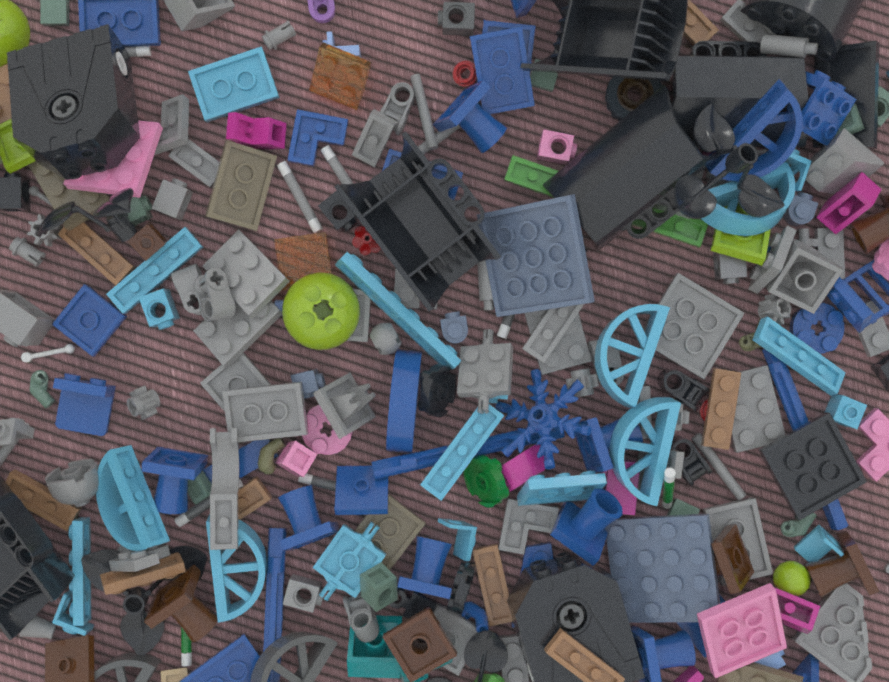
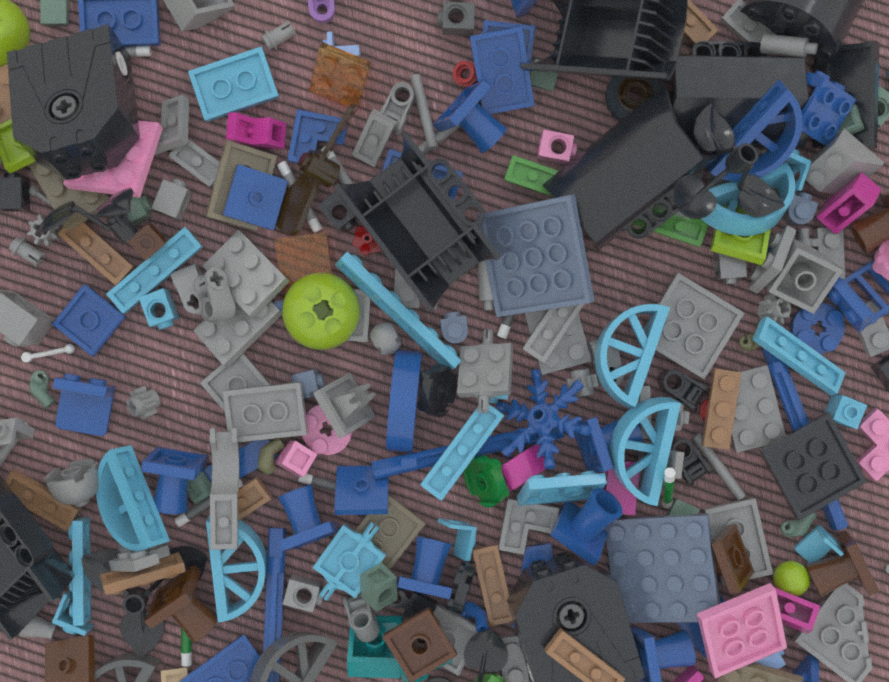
none -> blue plate [222,164,288,230]
none -> dark brown piece [275,103,358,236]

